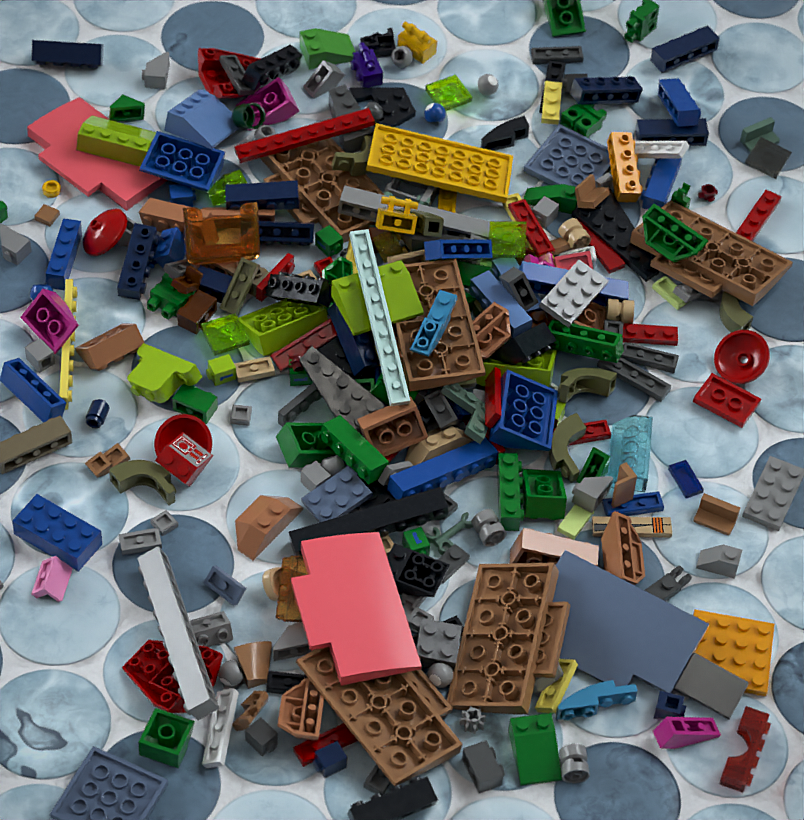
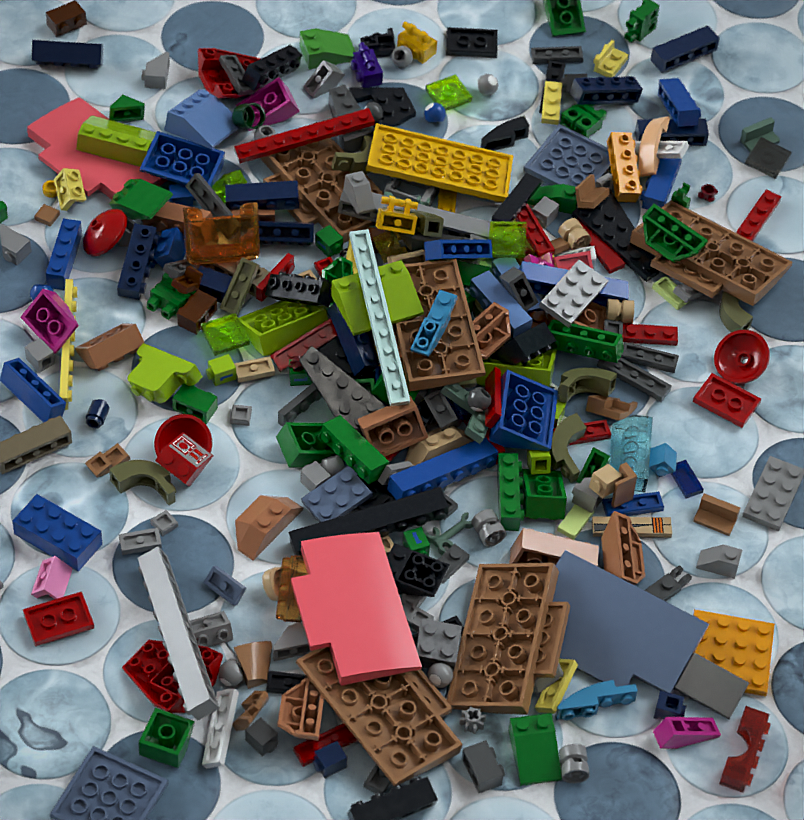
none -> red plate [23,591,95,647]
none -> reddish brown brick [46,0,87,37]
none -> light yellow bracket [54,168,86,211]
none -> green slope [109,179,173,220]
none -> dark grey plate [185,173,242,238]
none -> light grey slope [343,171,375,215]
none -> black tile [446,27,498,58]
none -> dark grey piece [467,387,491,412]
none -> black tile [492,173,542,228]
none -> lime brick [527,449,551,475]
none -> medium nougat slope [586,394,638,421]
none -> tan brick [589,464,623,498]
none -> light yellow bracket [593,40,629,77]
none -> light nougat slope [638,116,670,177]
none -> dark azure brick [649,443,677,477]

